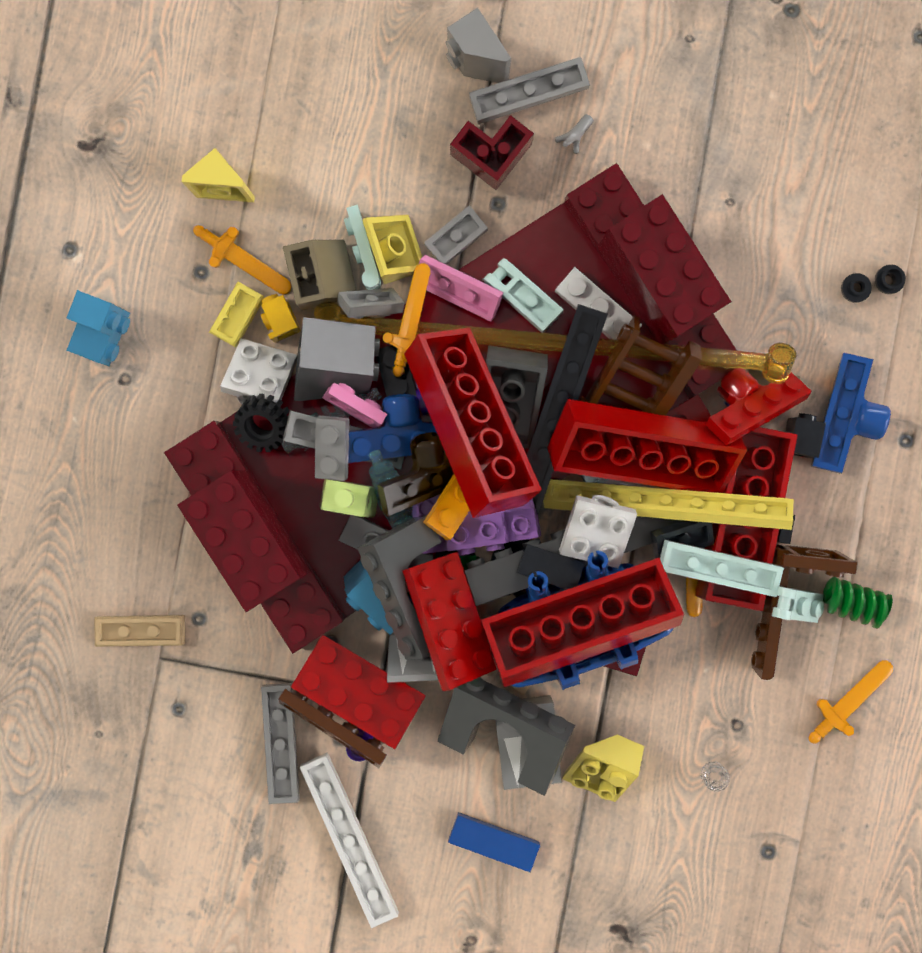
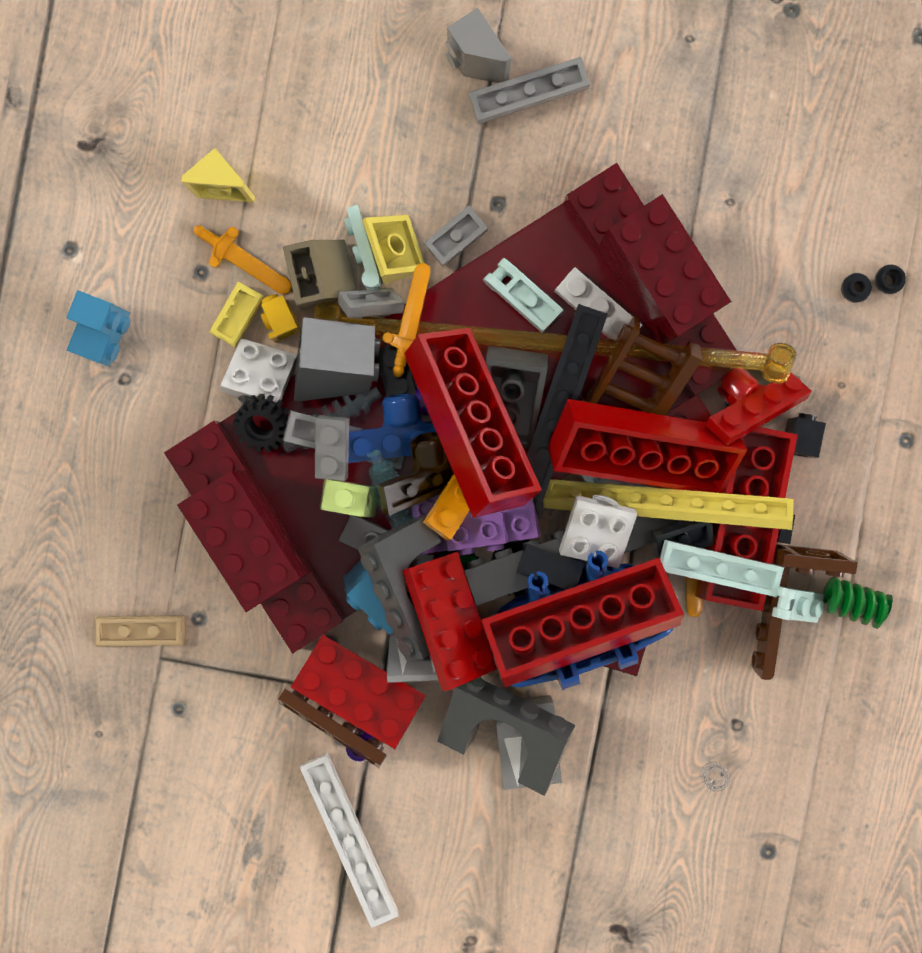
light grey plate [261,683,300,804] -> none
bright pink plate [323,383,387,428] -> none
bright pink plate [419,255,504,322] -> none
blue tile [448,812,540,873] -> none
dark red brick [450,115,534,190] -> none
light grey bar [555,114,594,154] -> none
light yellow slope [562,734,644,802] -> none
light orange sword [809,660,893,744] -> none
blue plate [811,353,891,474] -> none

